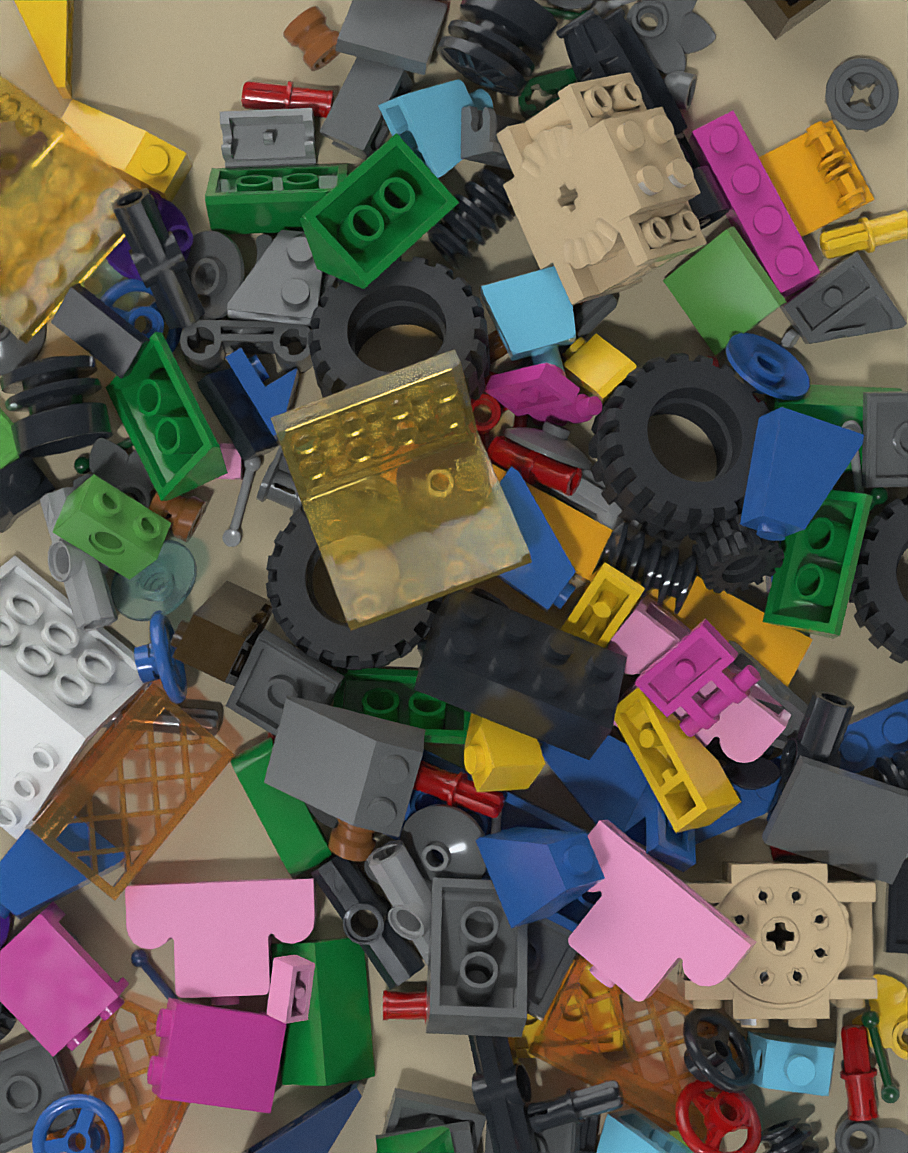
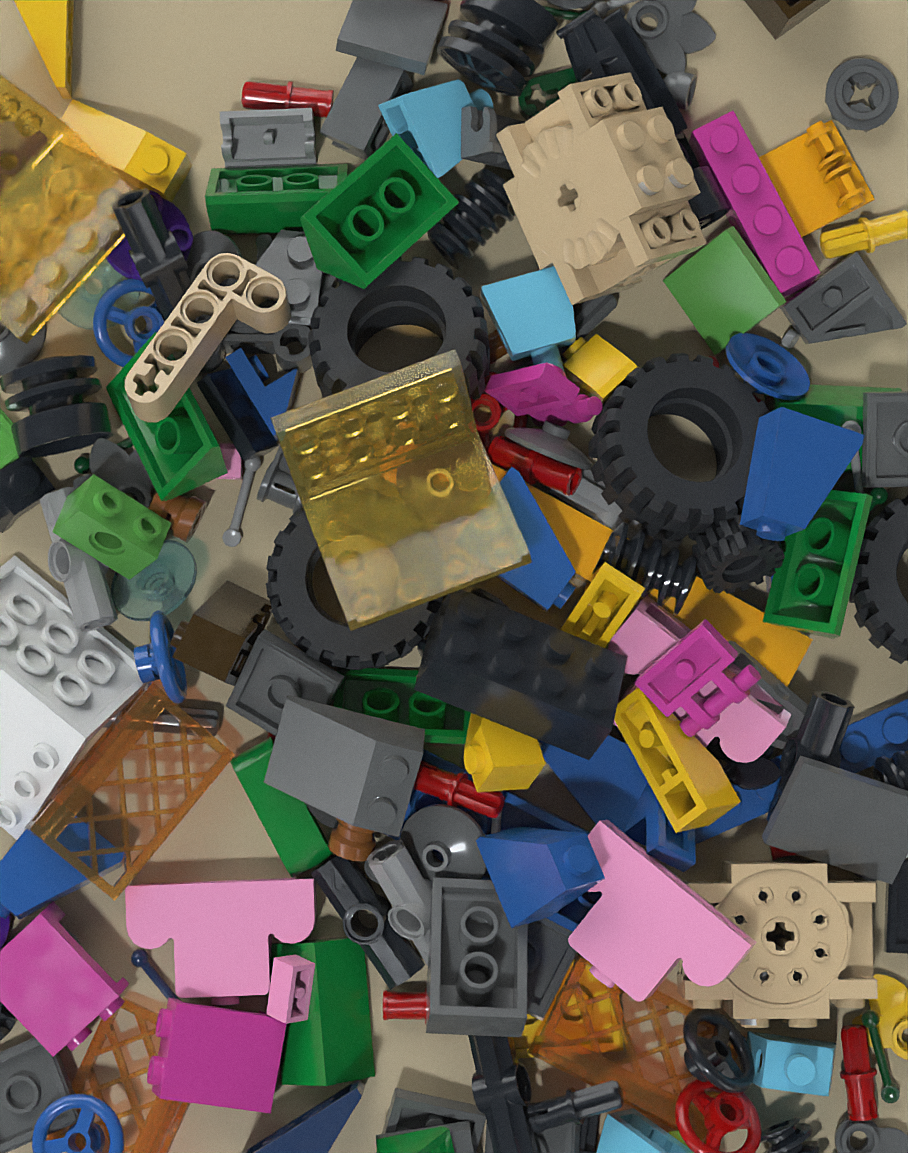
black tile [51,283,150,379] -> none
dark orange wheel [283,6,341,71] -> none
none -> tan beam [125,253,291,422]

